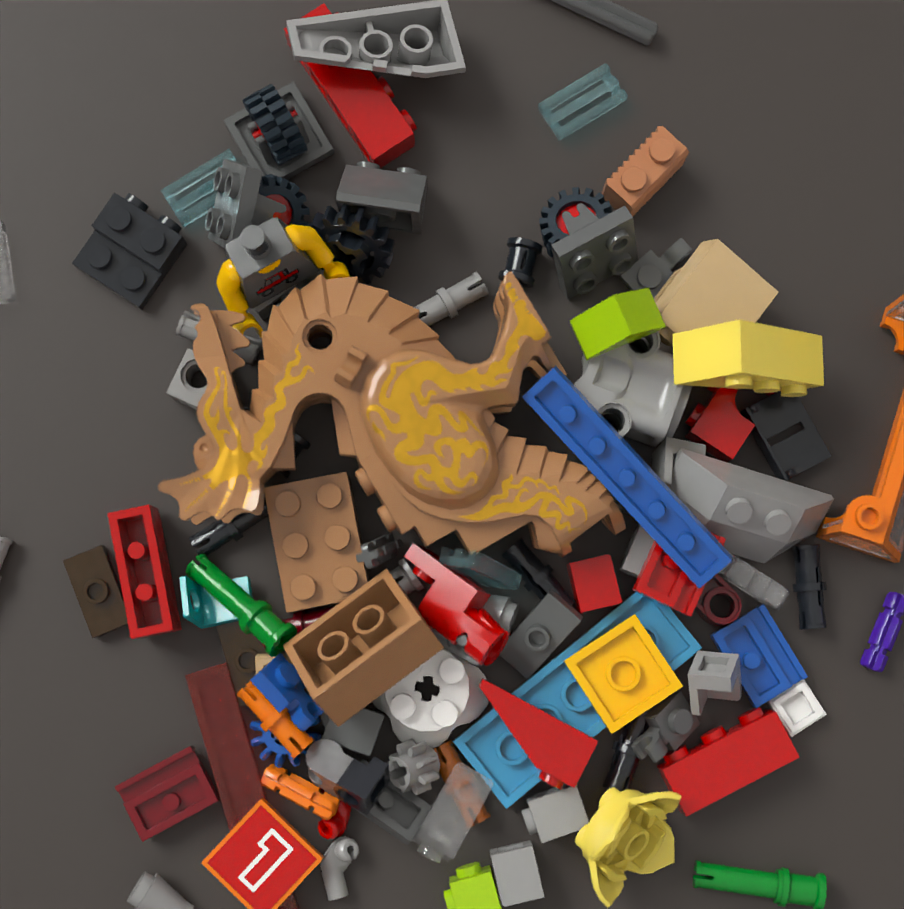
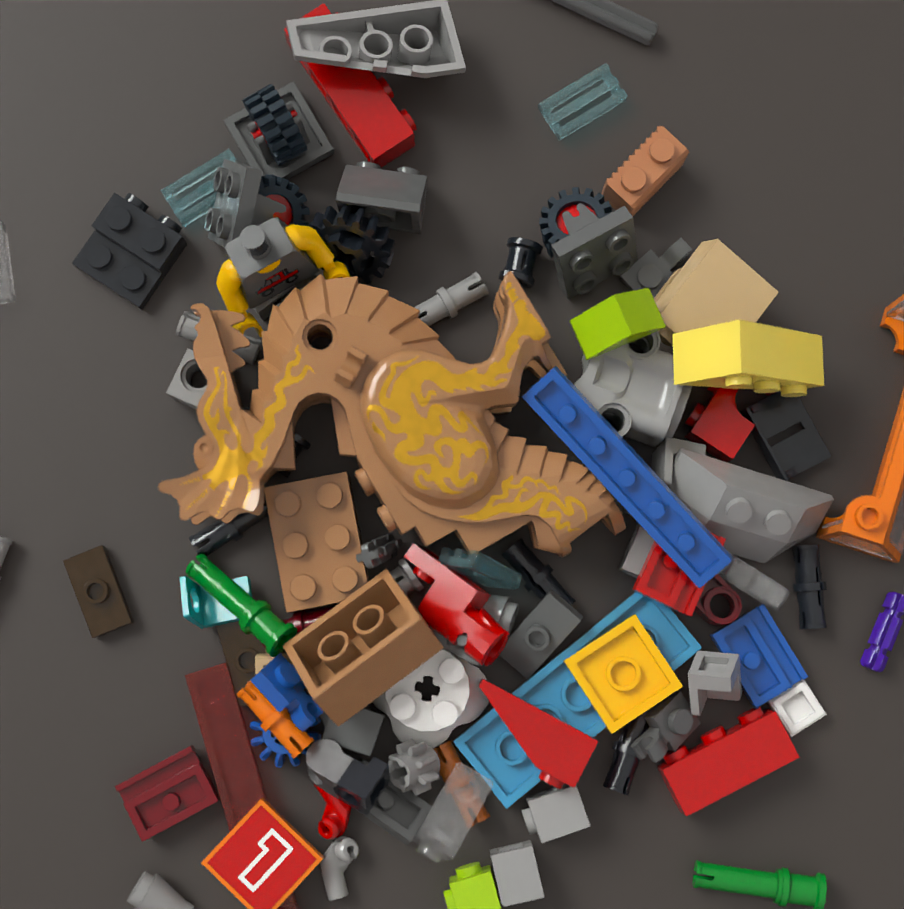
red brick [107,504,182,639] -> none
orange axle [261,763,340,820] -> none
red panel [566,554,622,613] -> none
light yellow brick [575,788,682,908] -> none

